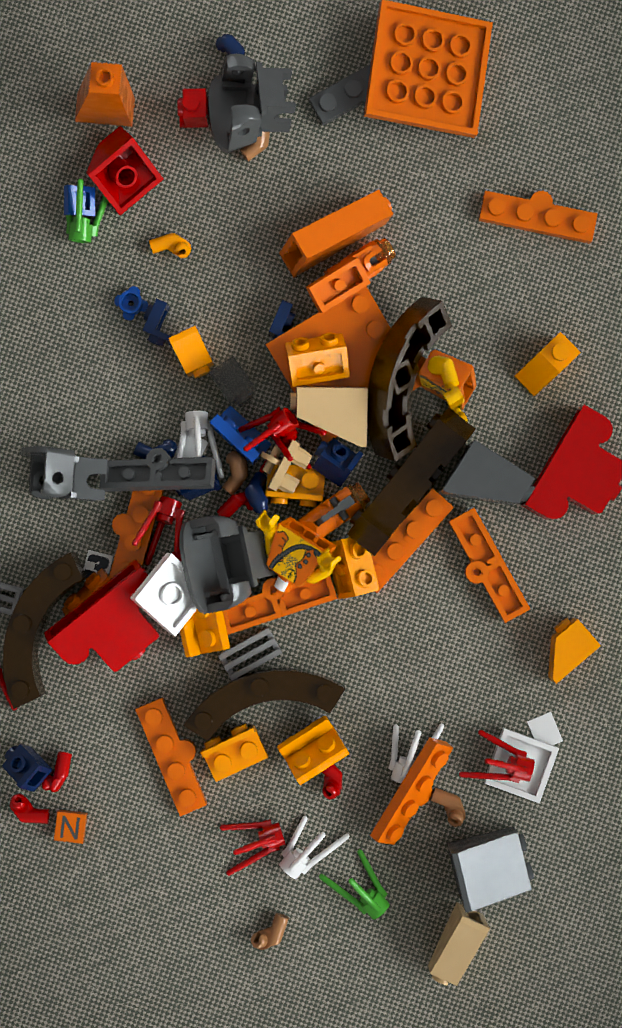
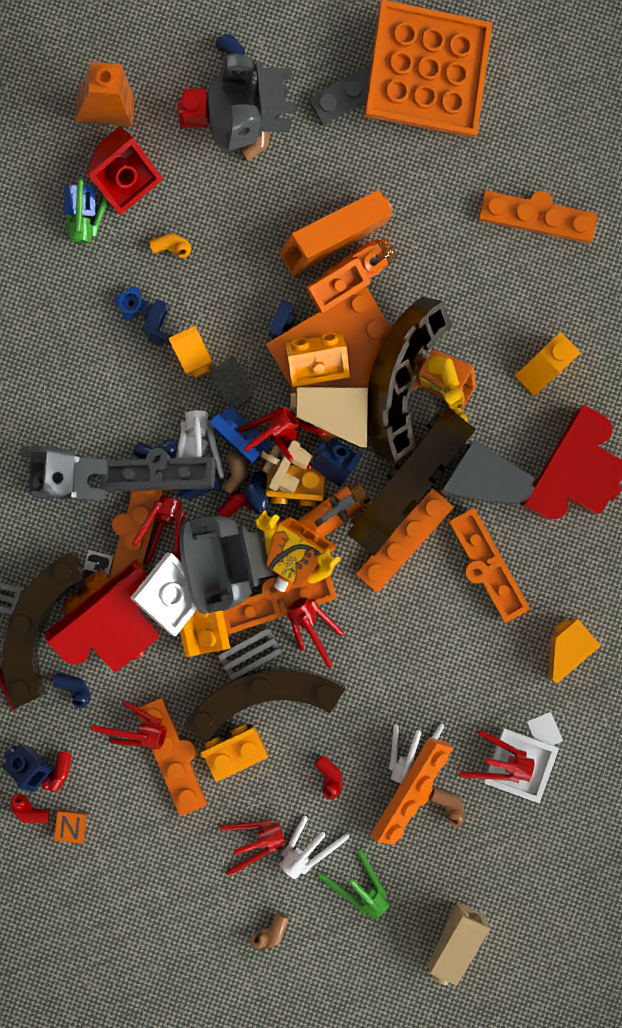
light orange bracket [277,716,350,785] -> none
light orange bracket [331,537,379,600] -> none
slope [447,827,534,913] -> none
none -> dark blue arm [54,672,91,708]
none -> red plant [90,701,167,750]
none -> red plant [286,597,344,668]

